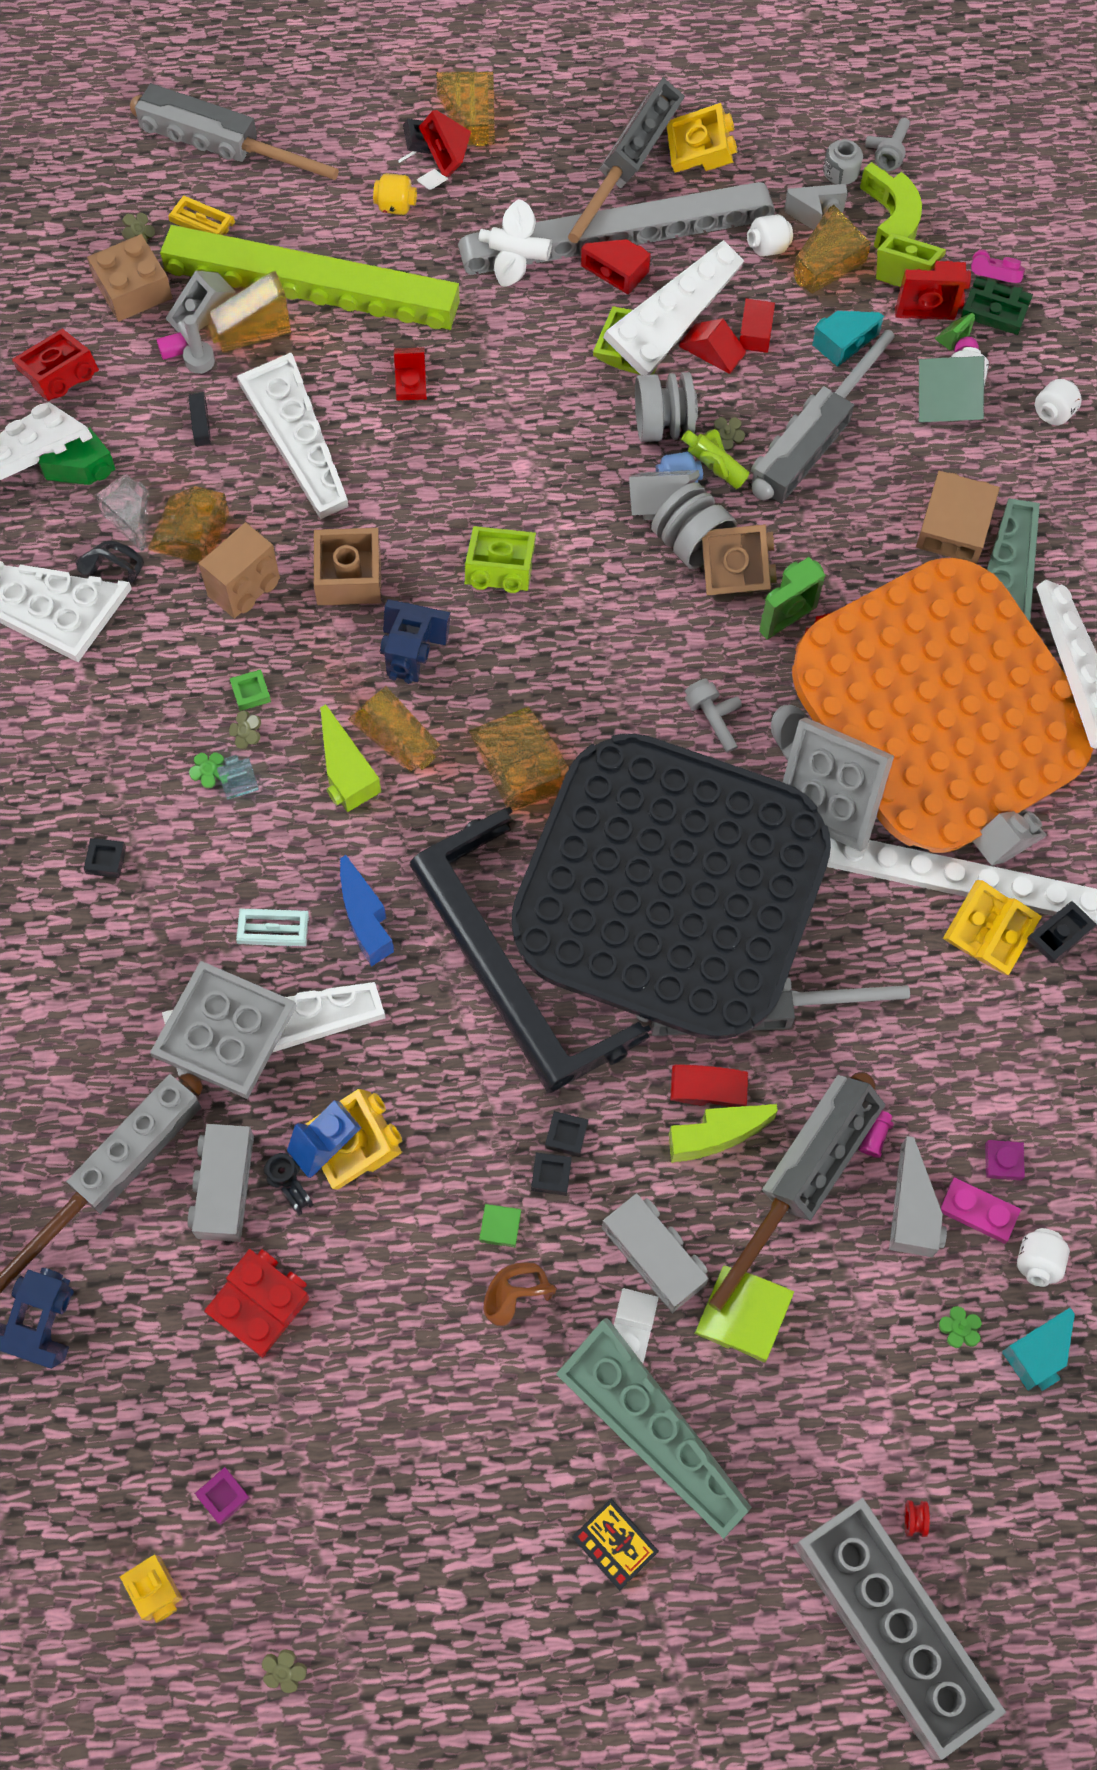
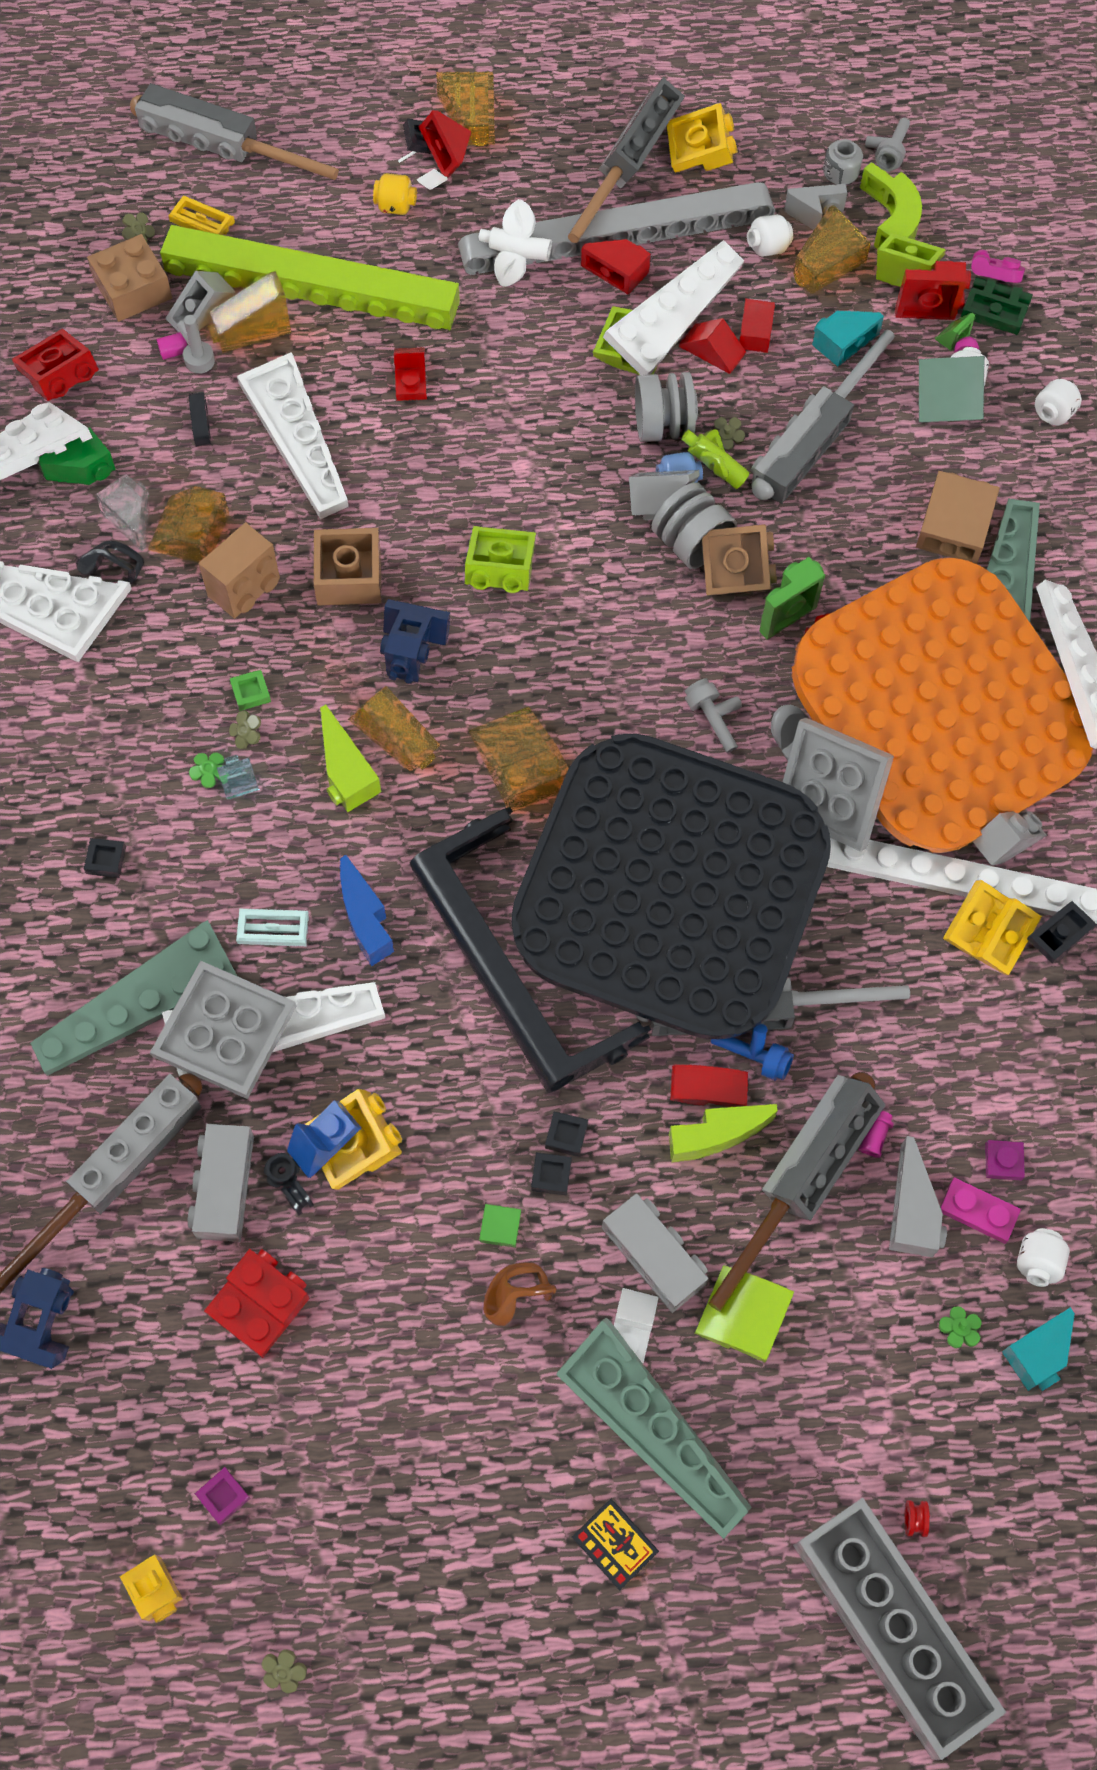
none -> sand green wing [30,920,238,1076]
none -> blue piece [711,1024,794,1081]

